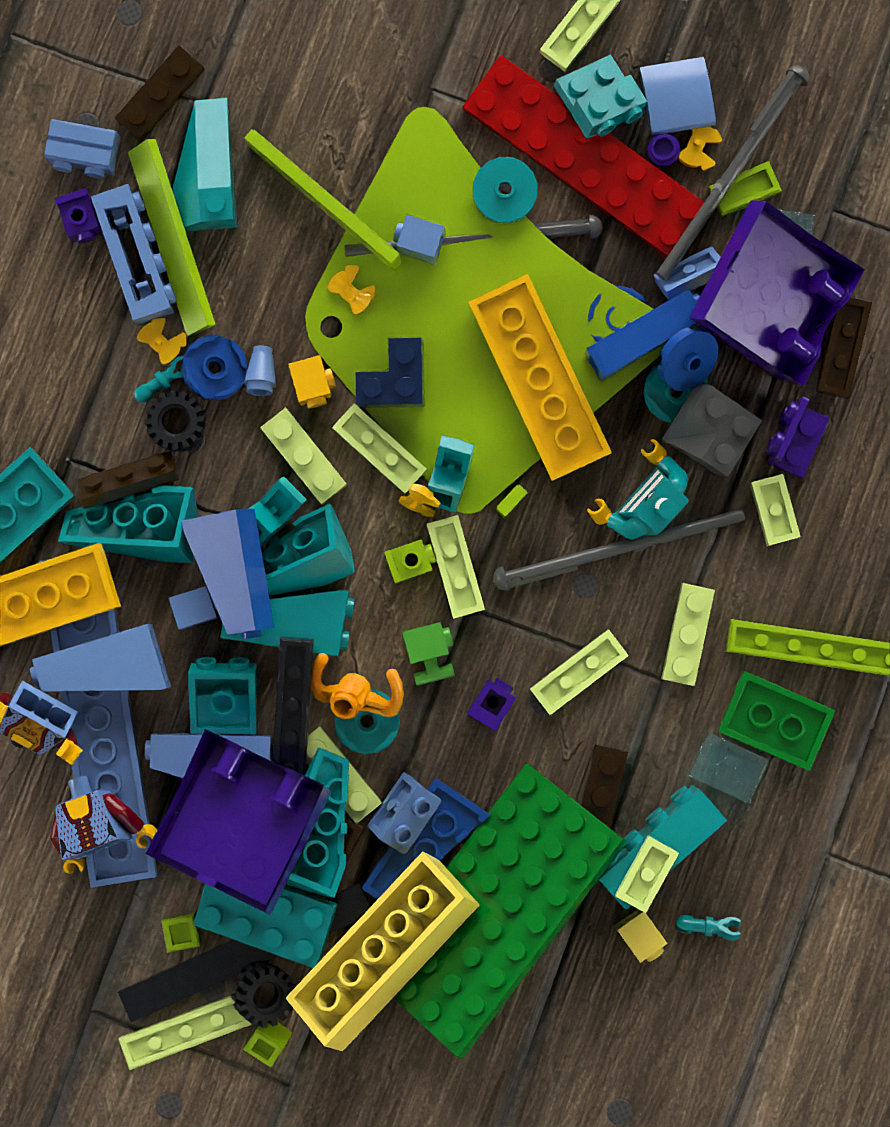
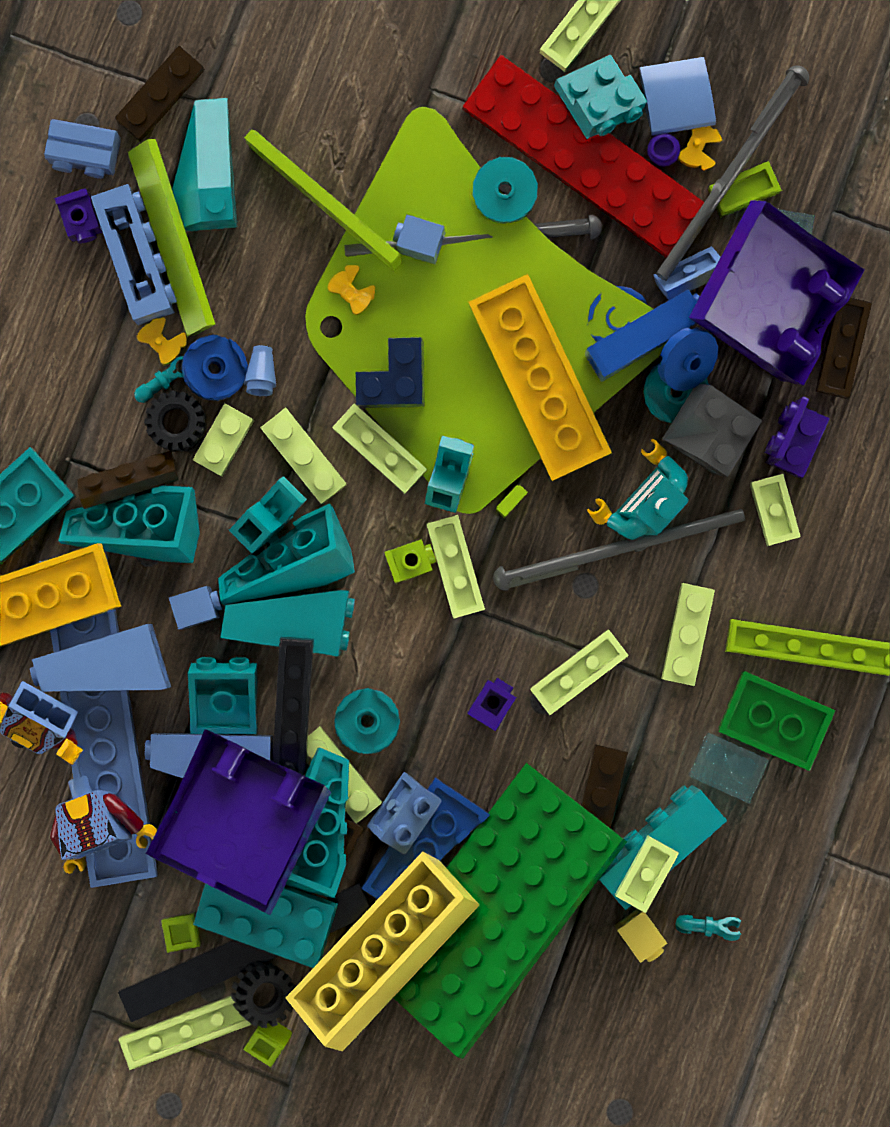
slope [181,509,274,639] -> none
yellow brick [288,355,336,409] -> none
light orange piece [311,653,404,719] -> none
yellow piece [398,483,441,517] -> none
bright green brick [402,622,455,686] -> none
none -> yellowish green plate [193,403,254,477]

